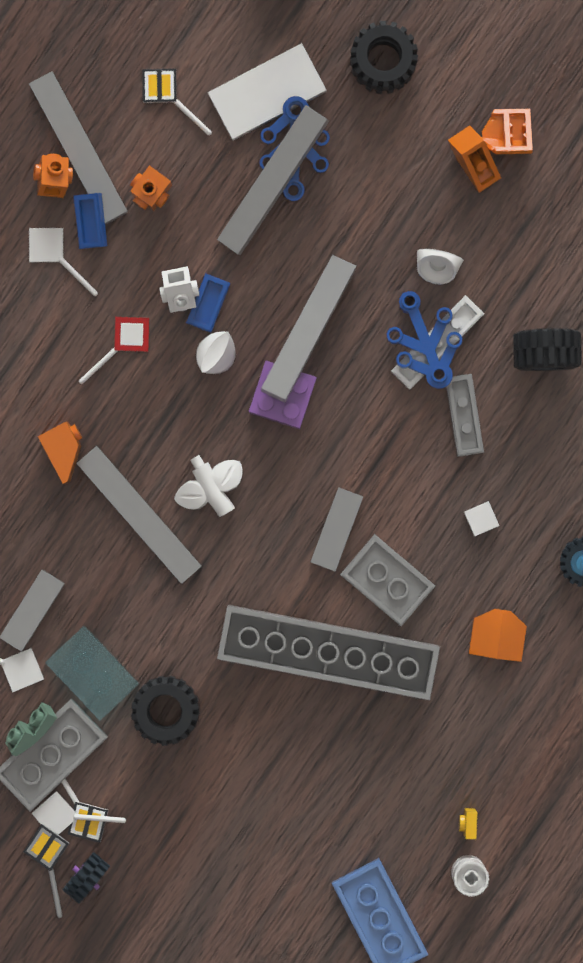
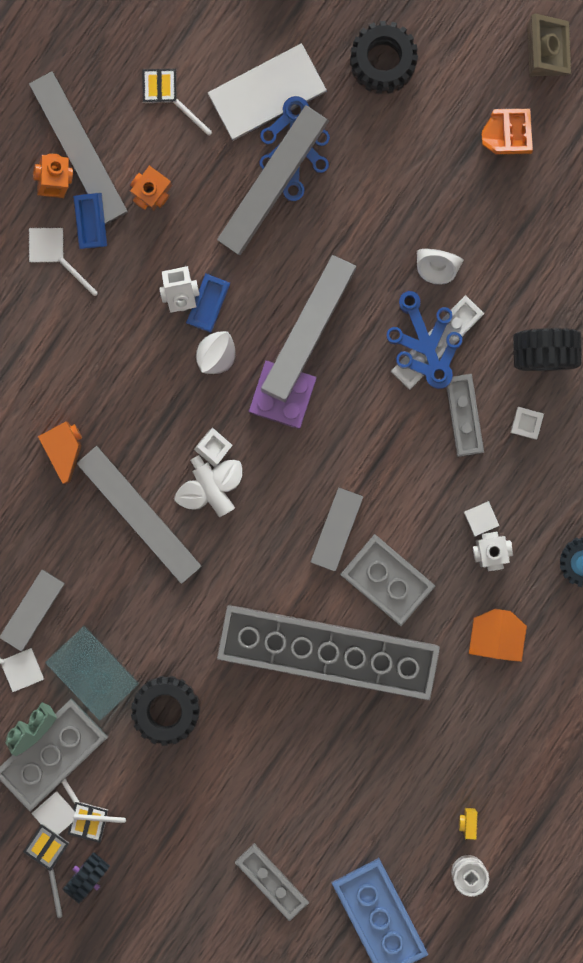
piece [79,317,149,384] -> none
orange slope [448,126,501,193] -> none
none -> white plate [194,428,232,467]
none -> light grey tile [235,843,309,921]
none -> white brick [473,532,513,571]
none -> white plate [510,407,544,440]
none -> dark tan slope [527,14,571,76]

